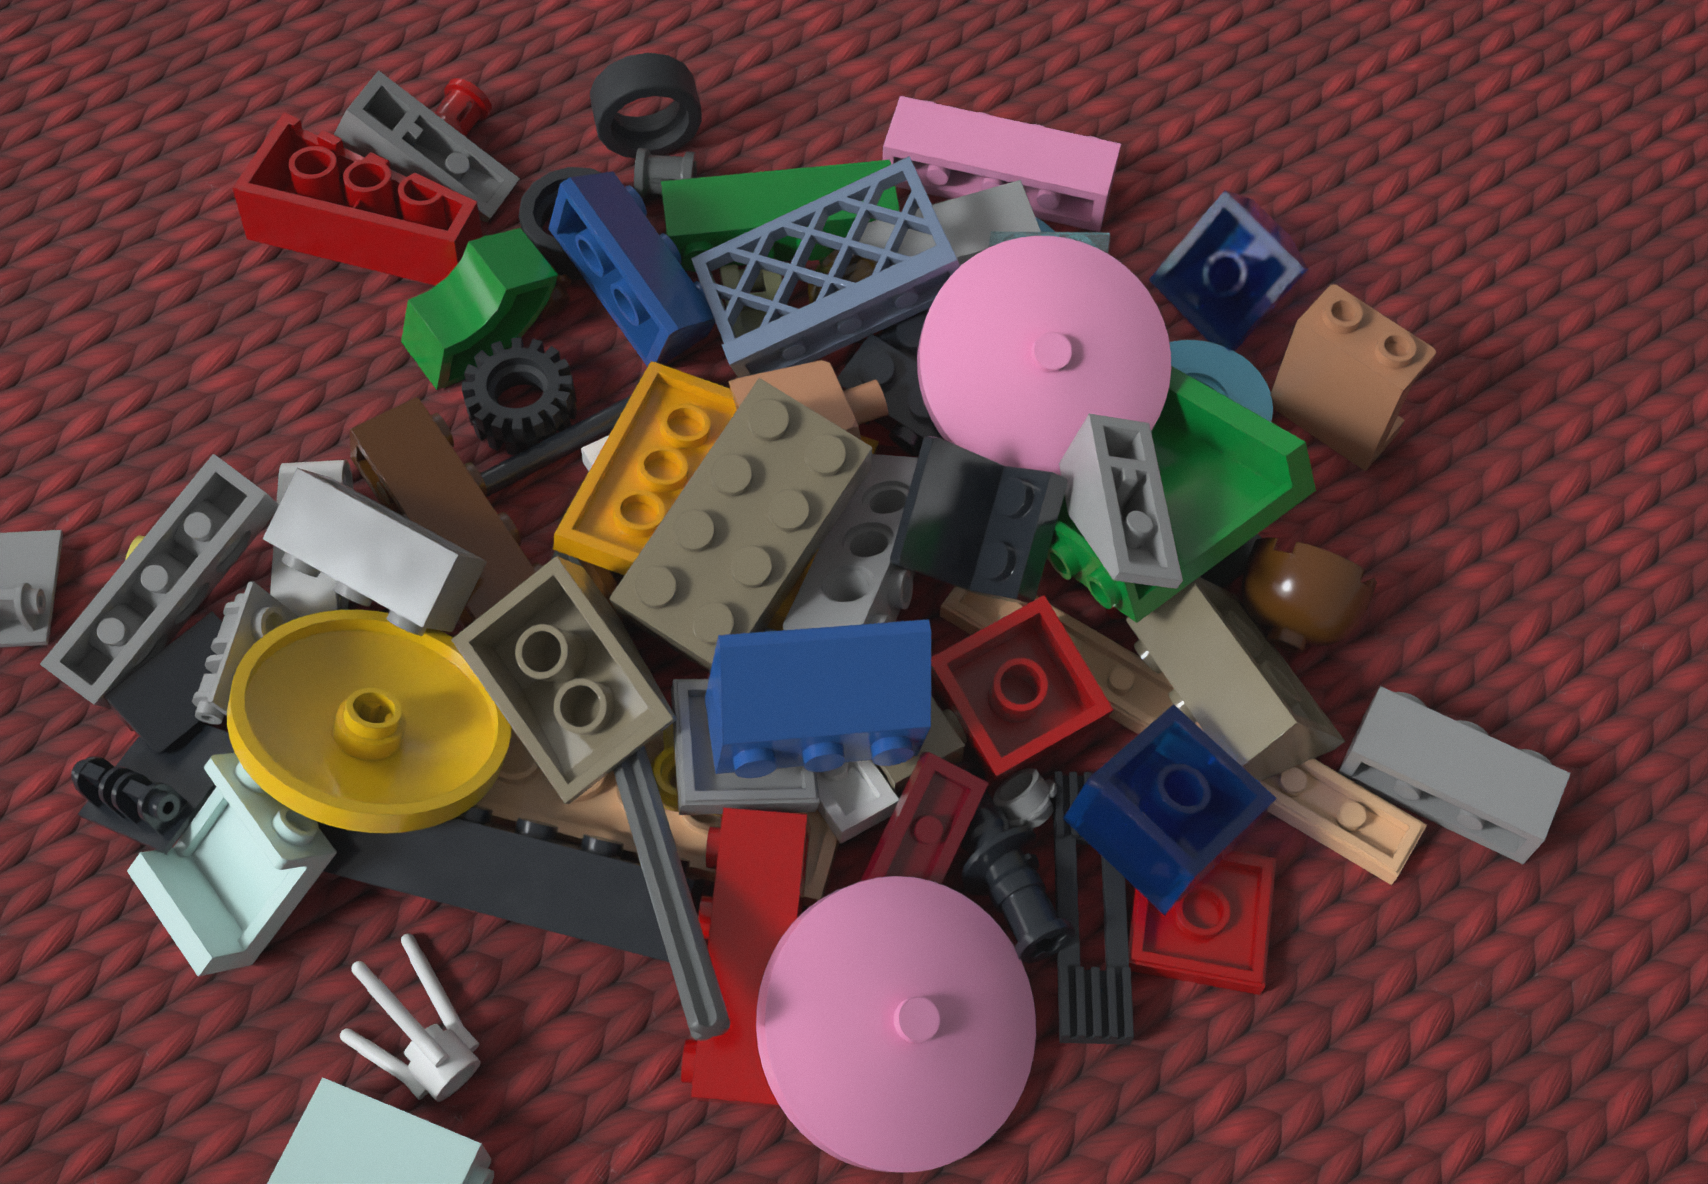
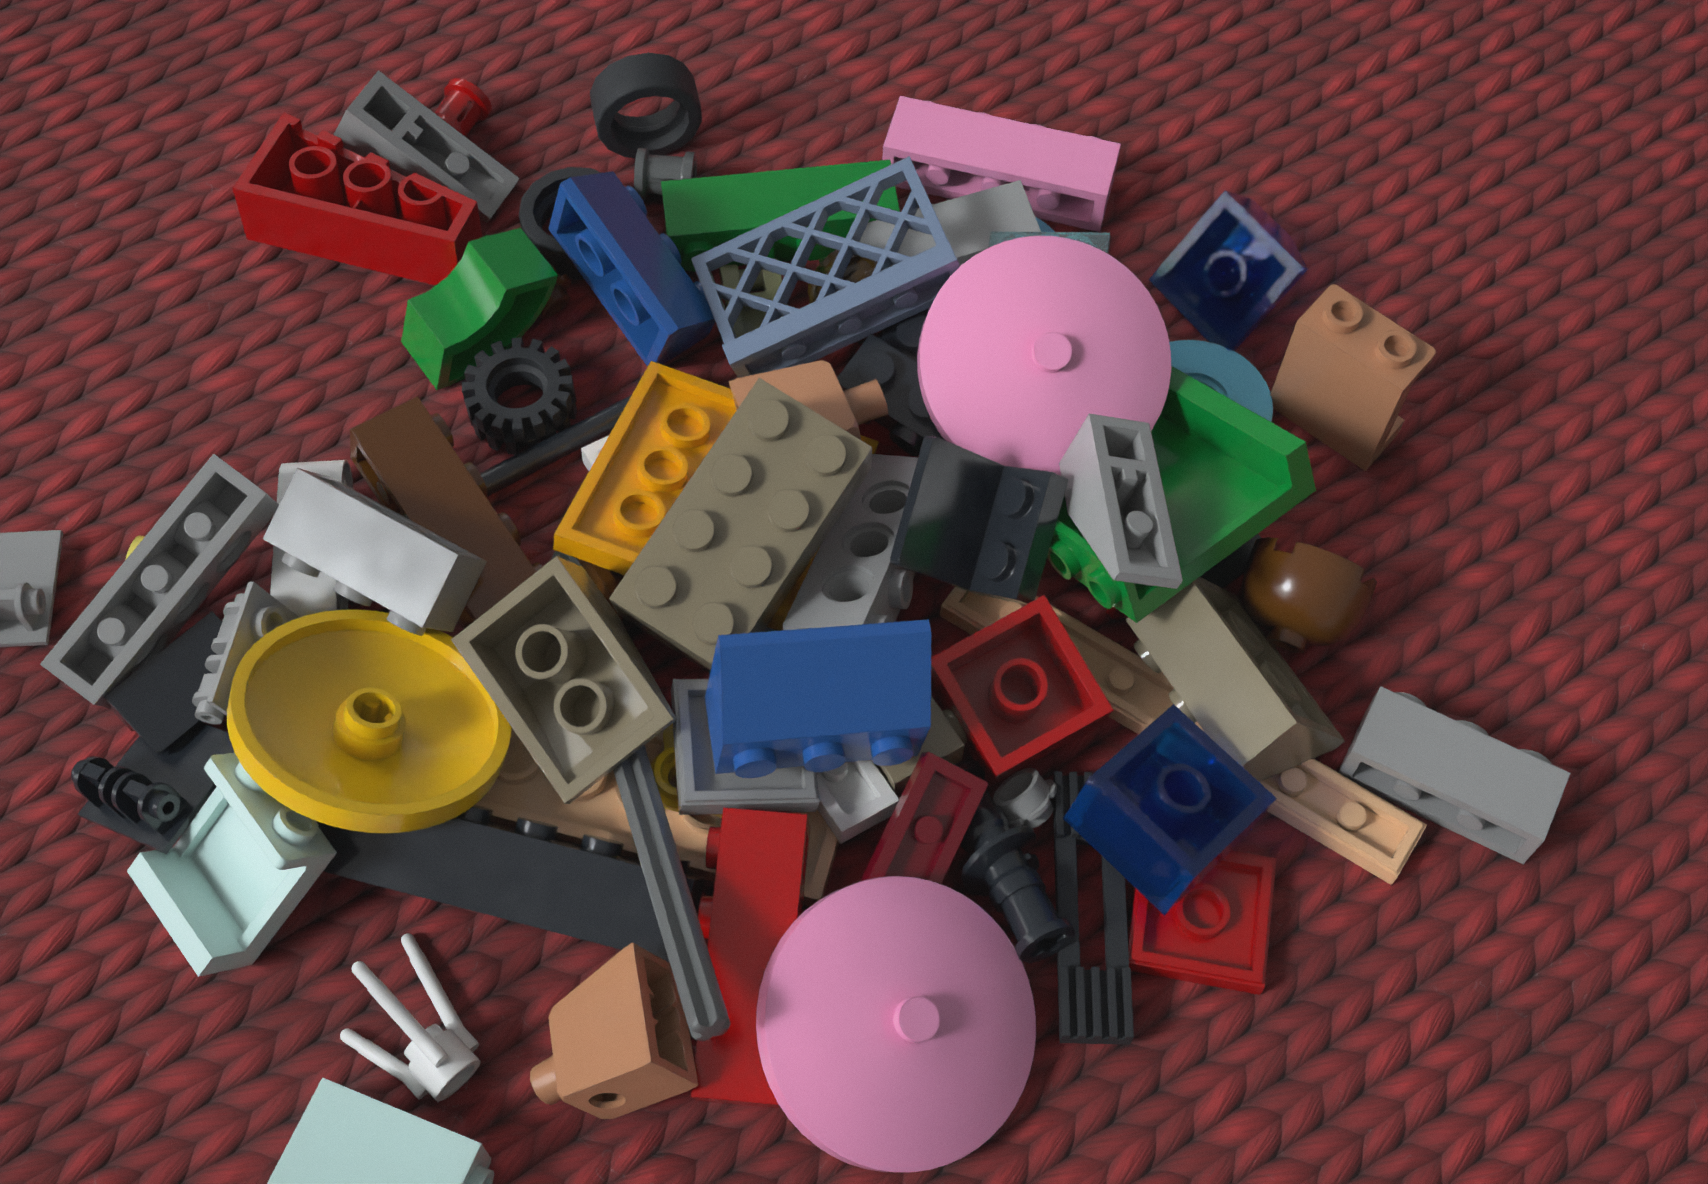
none -> nougat torso [530,942,698,1119]

